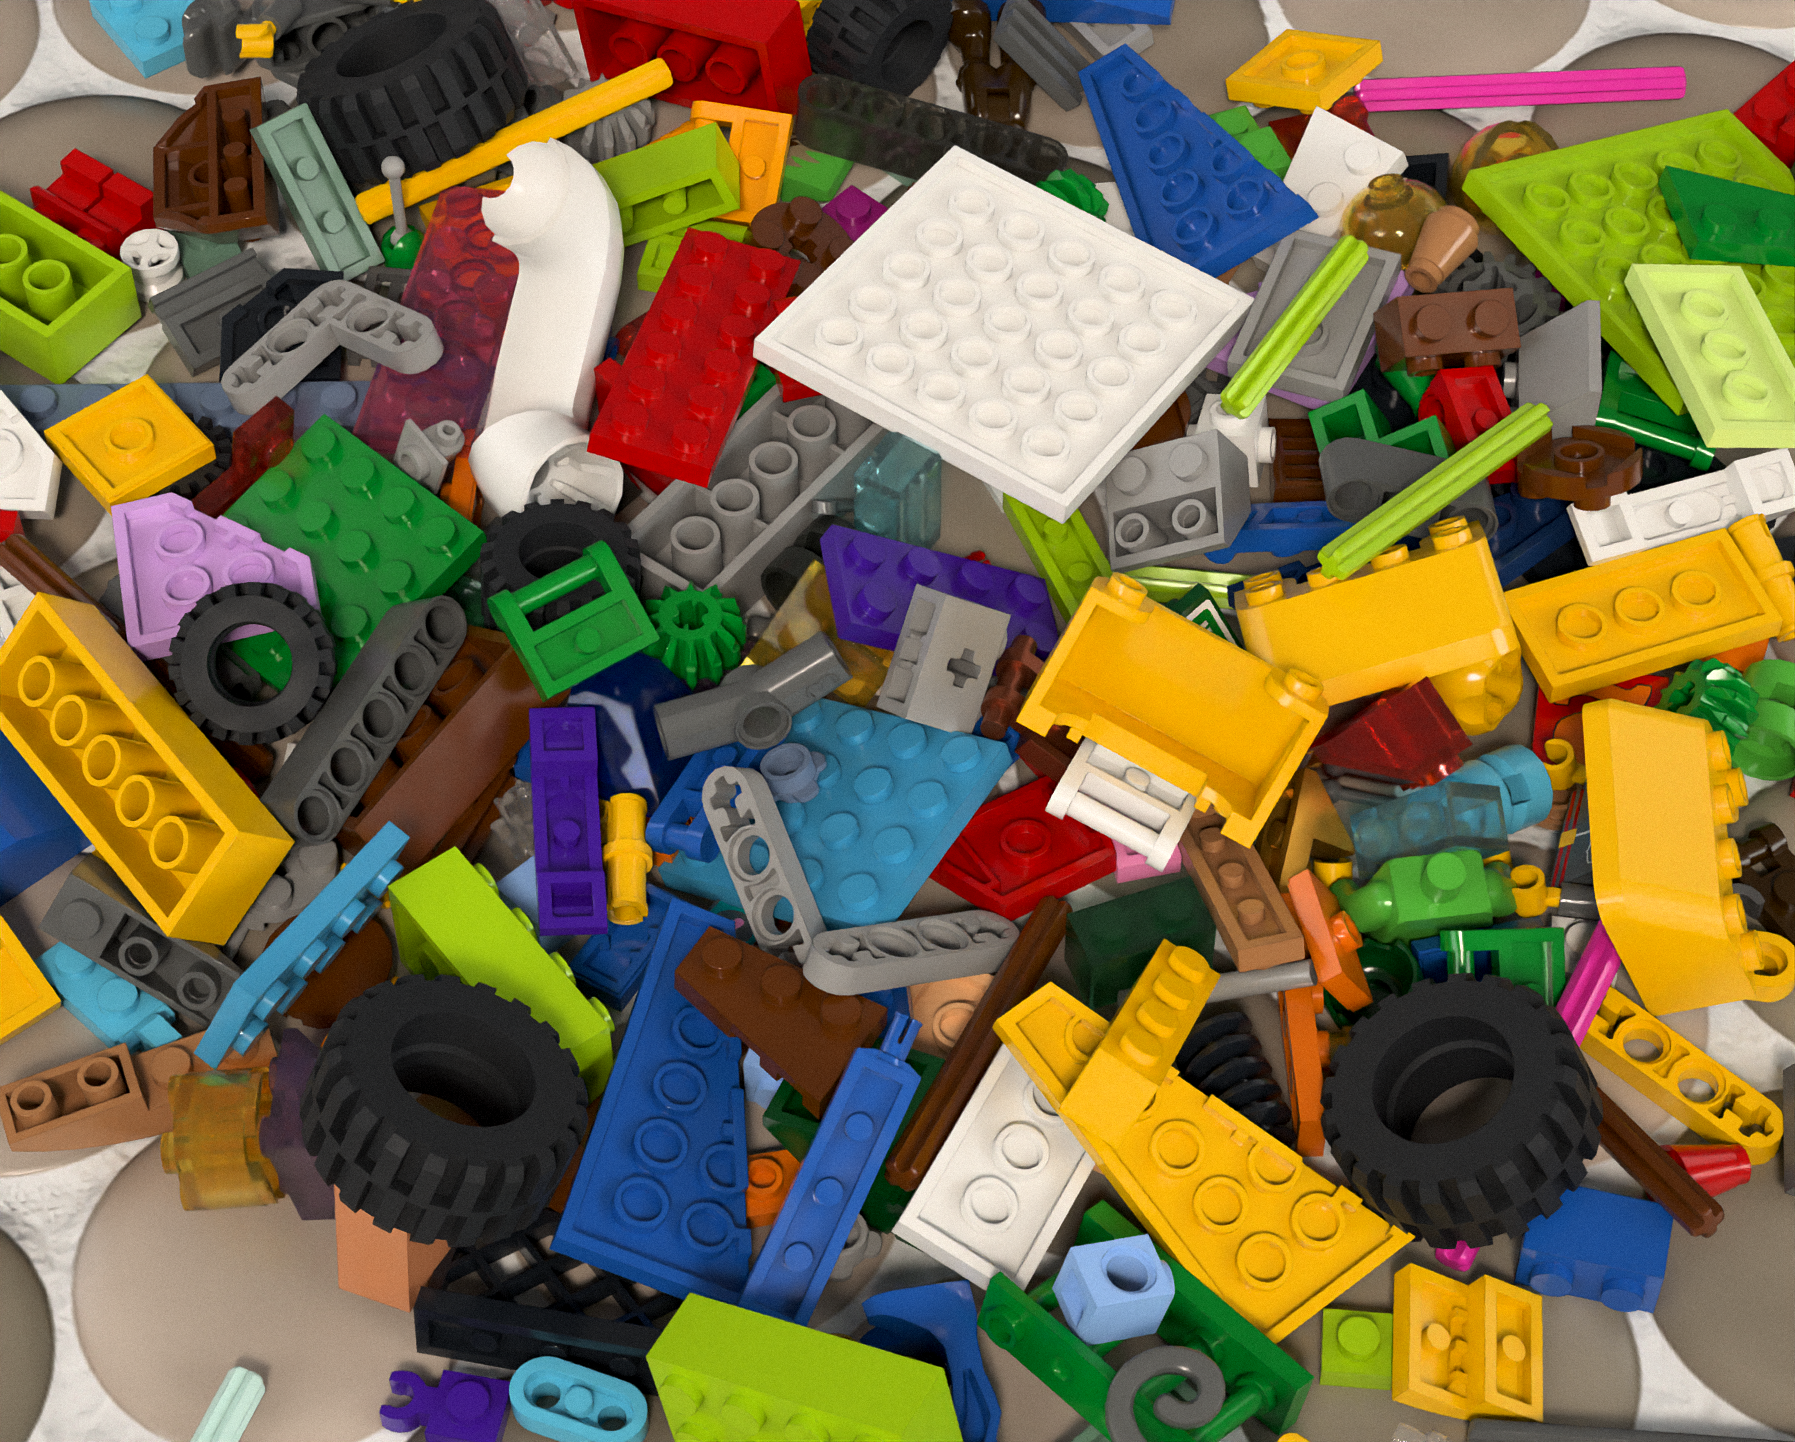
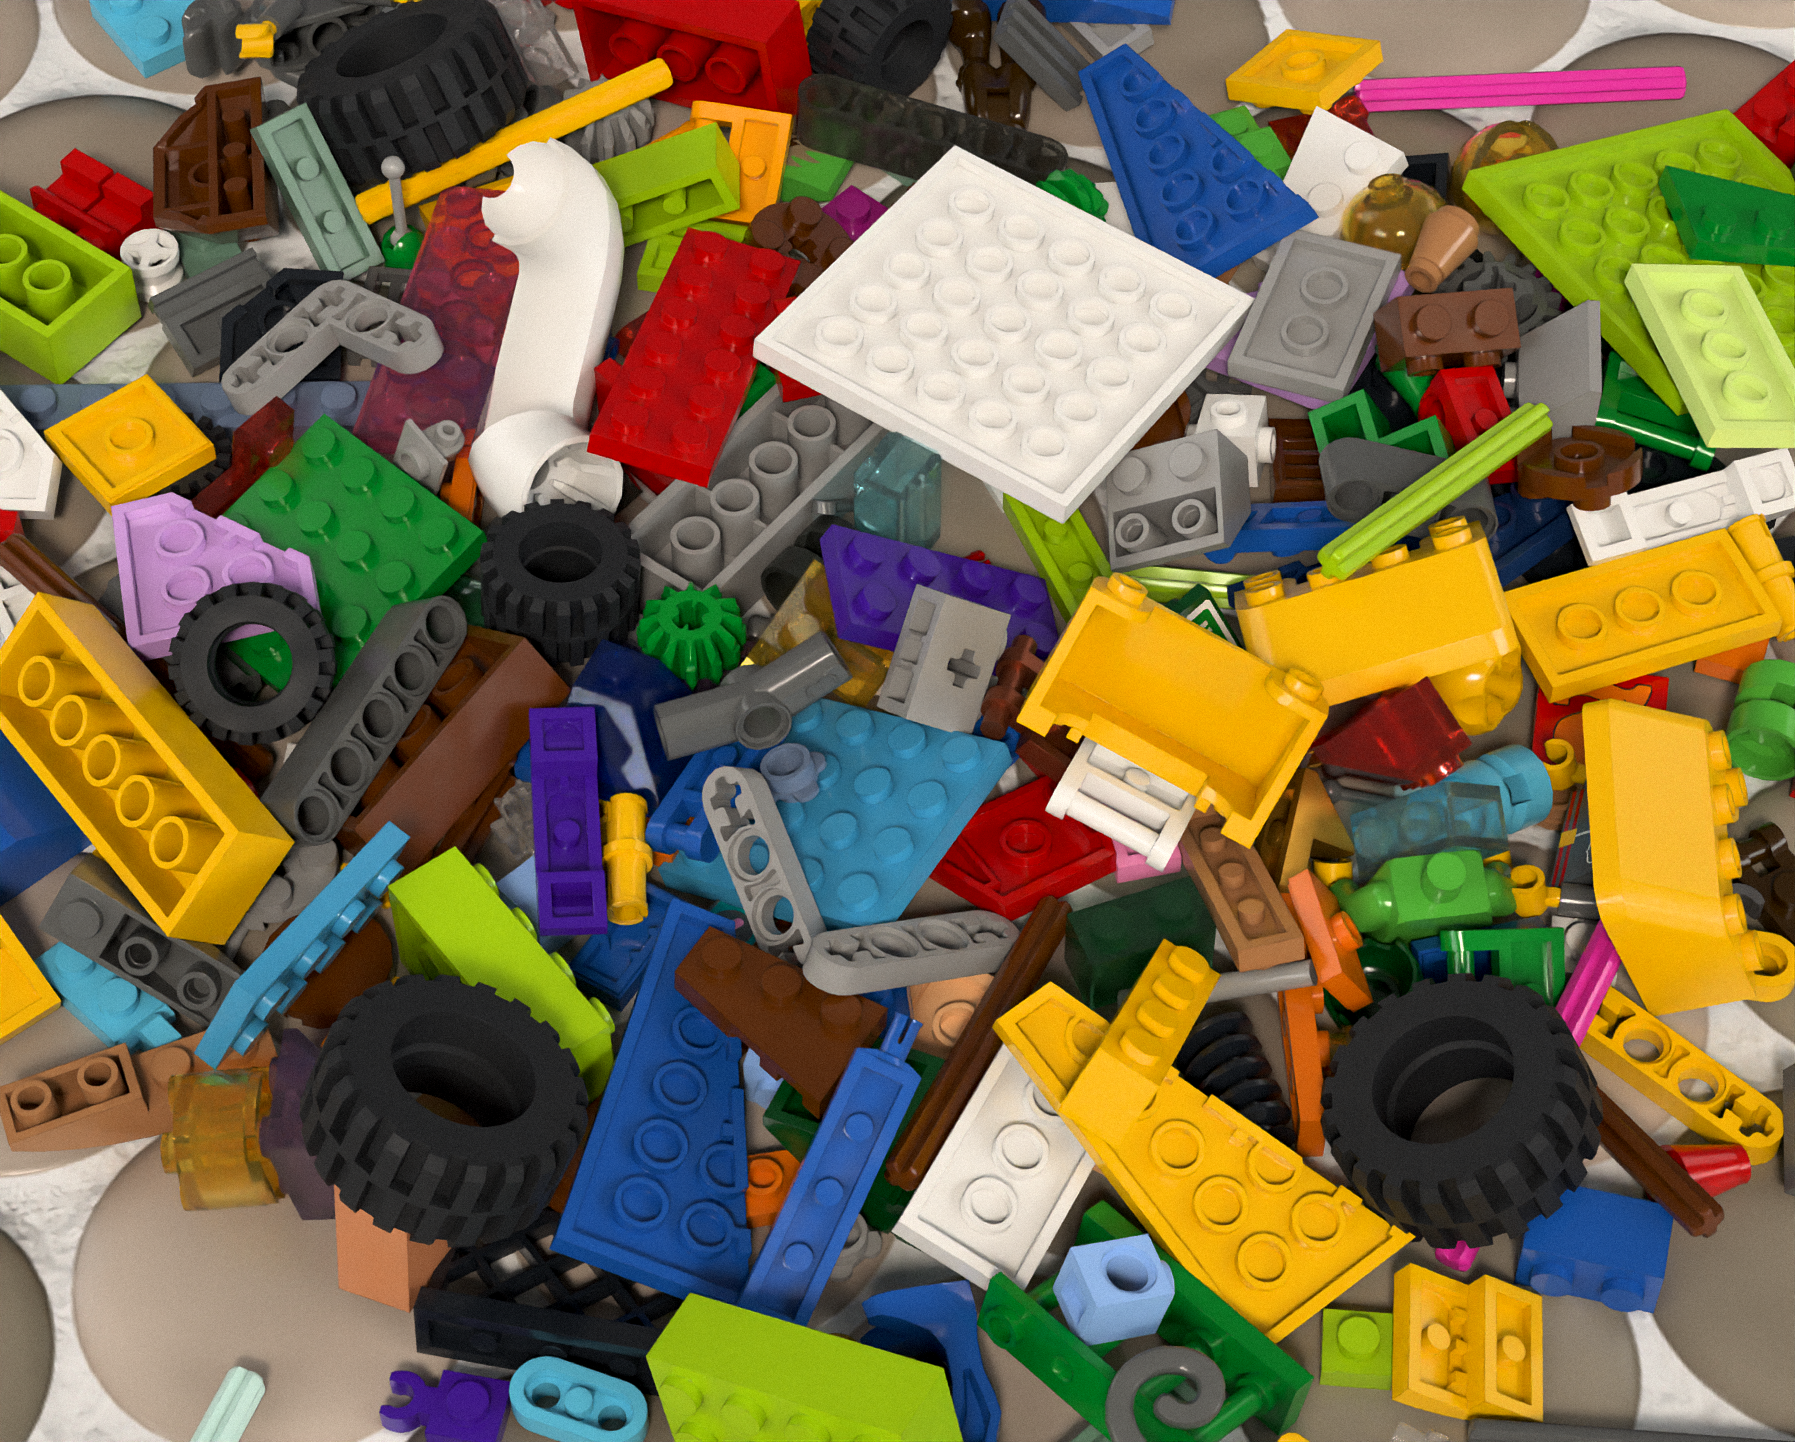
green plate [487,540,660,702] -> none
lime axle [1220,235,1369,419] -> none
green gear [1653,658,1760,757] -> none

